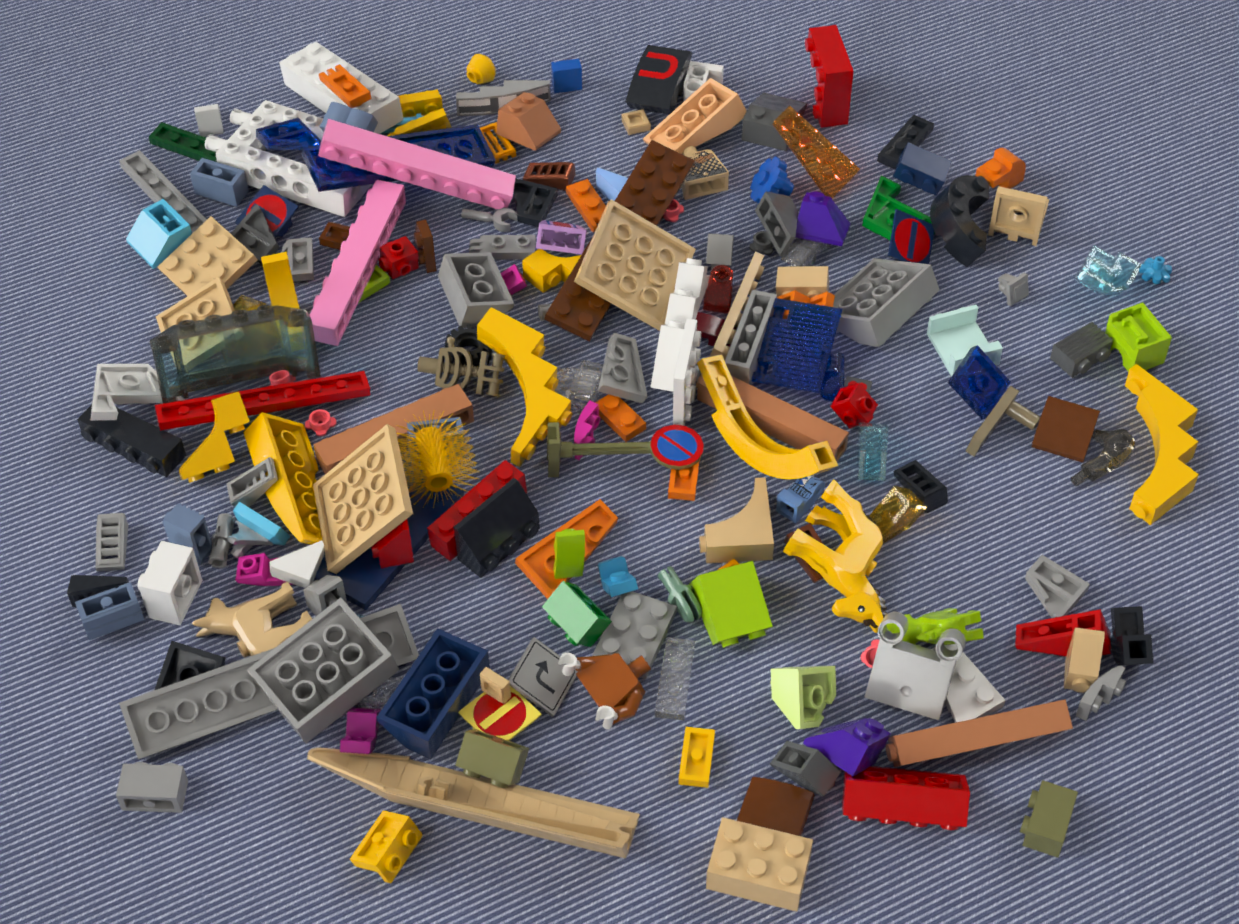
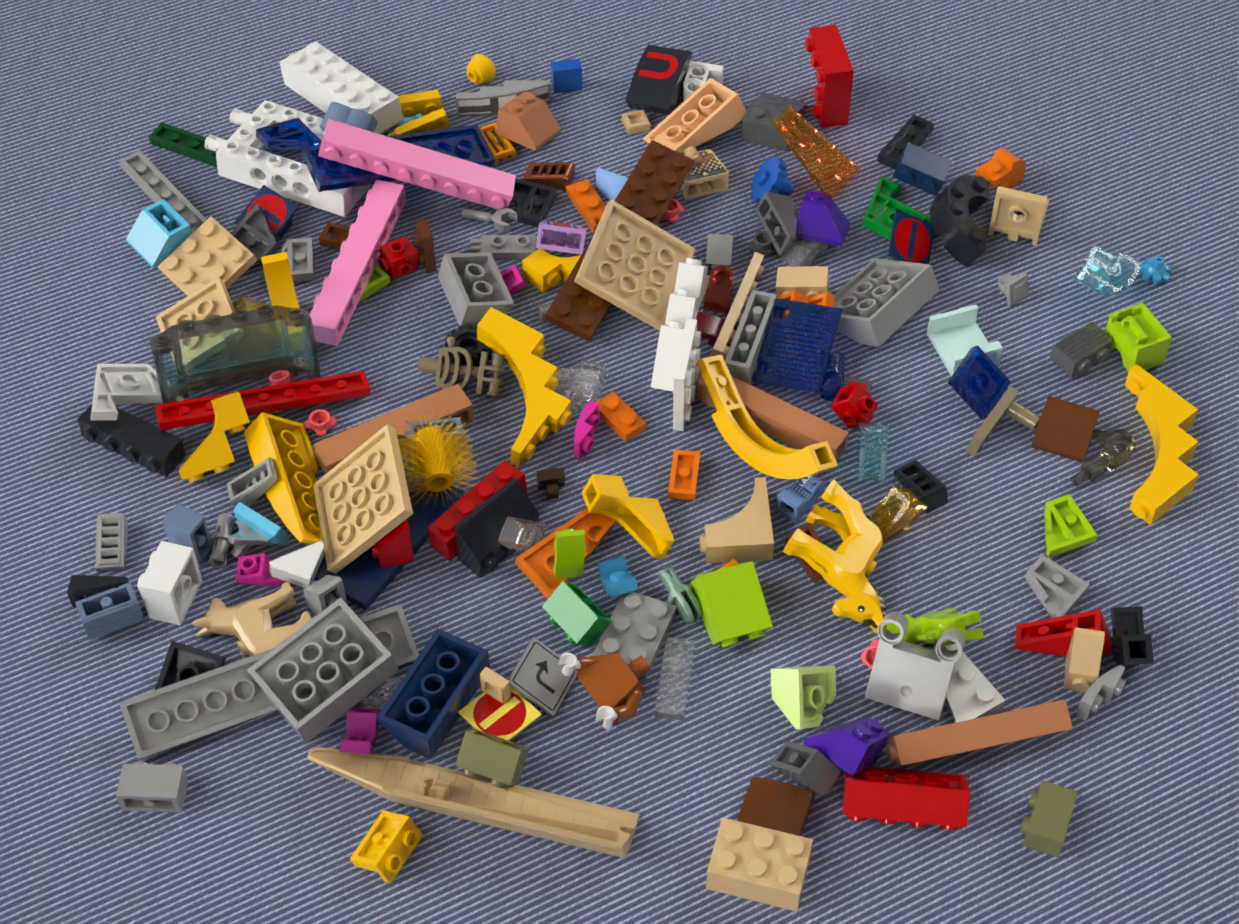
sand blue brick [190,158,249,207] -> none
white slope [194,104,224,137] -> none
orange hinge [319,64,372,108] -> none
piece [547,422,704,478] -> none
light grey wing [598,333,648,403] -> none
yellow plate [678,727,715,788] -> none
none -> clear slope [498,516,548,550]
none -> dark brown tile [536,467,565,500]
none -> yellow arch [582,474,675,559]
none -> lime wing [1044,494,1097,558]

